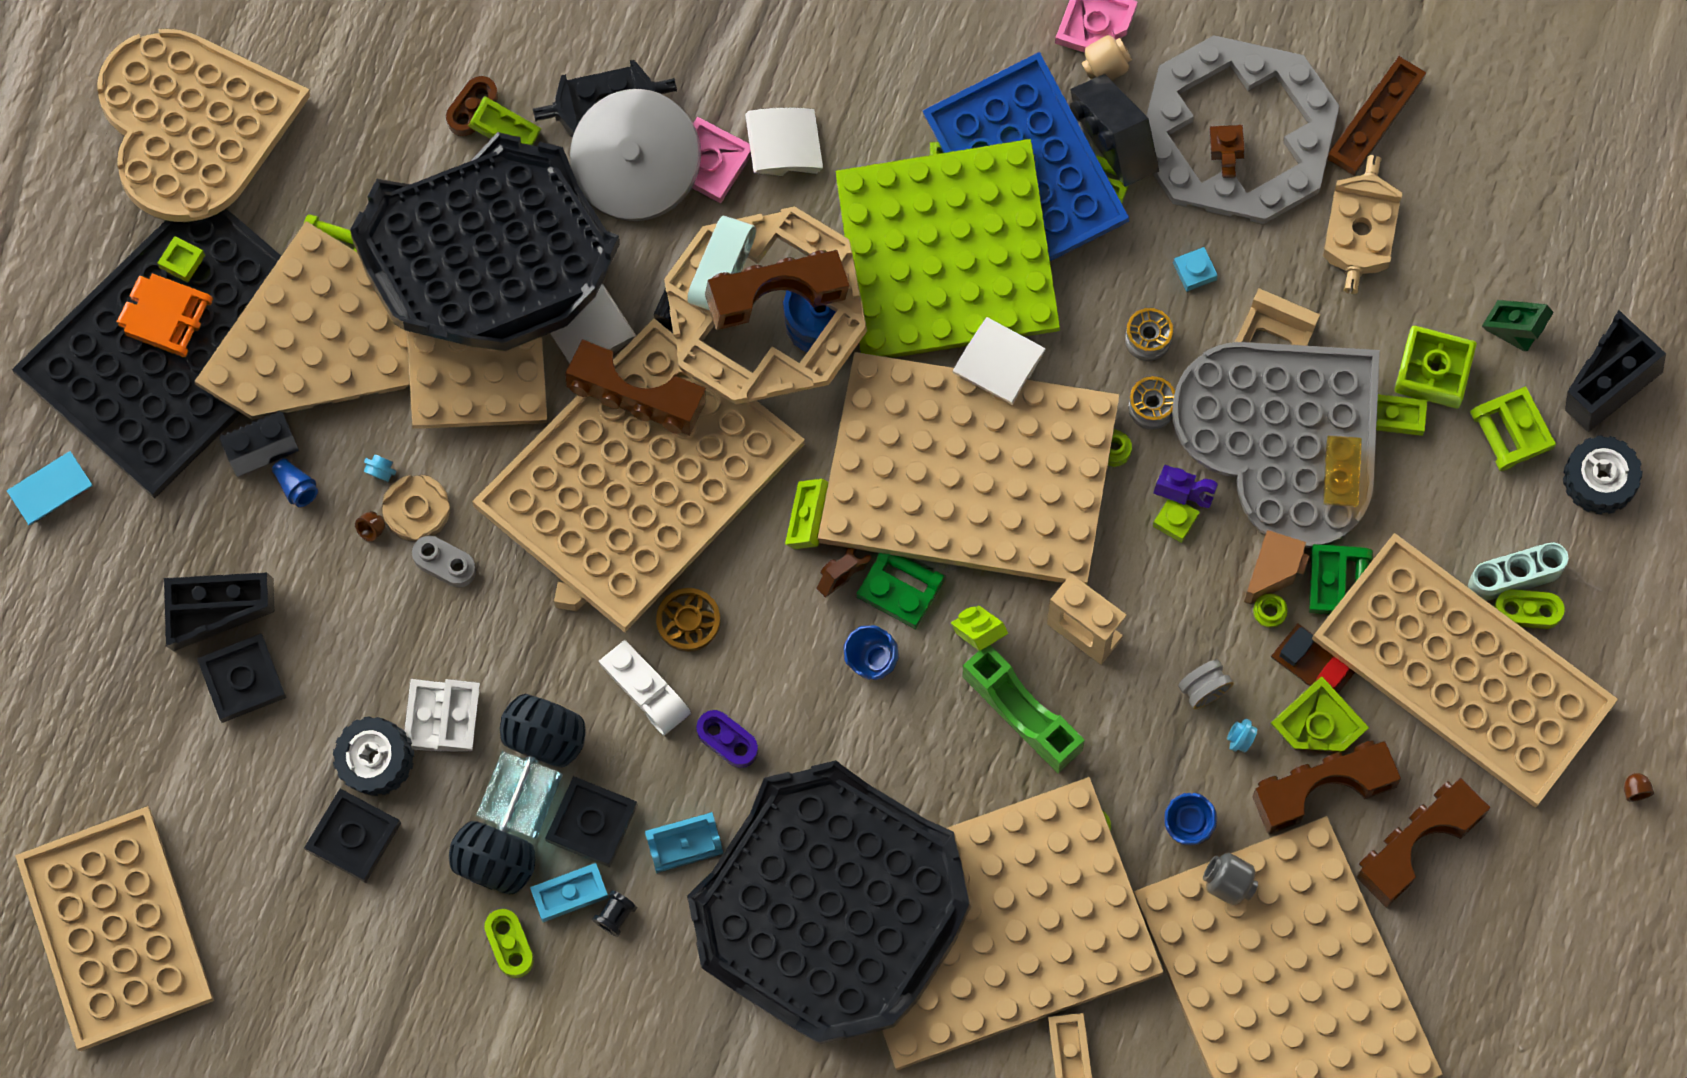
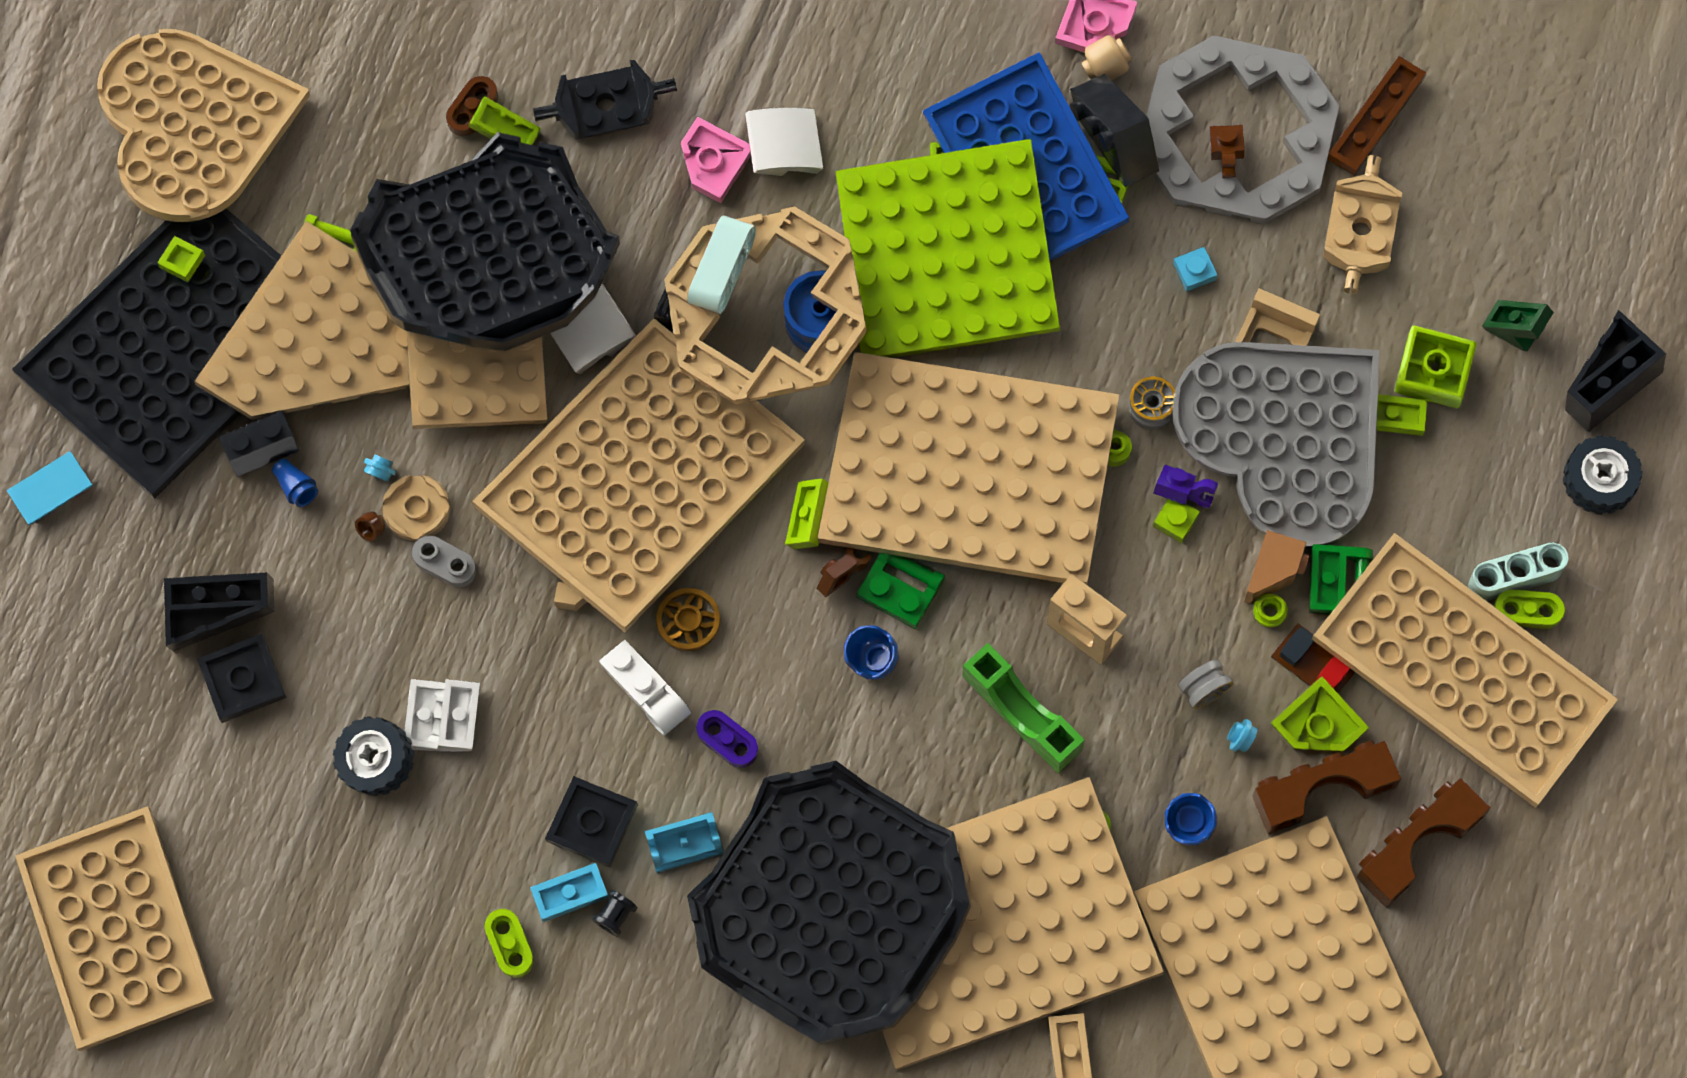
orange plate [117,273,214,357] -> none
black plate [304,788,401,883] -> none
black plate [449,694,586,895] -> none
reddish brown arch [566,339,706,436] -> none
light grey dish [570,89,701,221] -> none
reddish brown arch [705,250,849,330] -> none
lime plate [951,605,1009,651] -> none
white slope [953,317,1046,405] -> none
light grey wheel [1125,308,1173,361] -> none
dark grey head [1203,853,1258,905] -> none
clear yellow plate [1323,436,1362,507] -> none
lime plate [1470,386,1556,471] -> none
reddish brown hinge [1624,773,1654,802] -> none

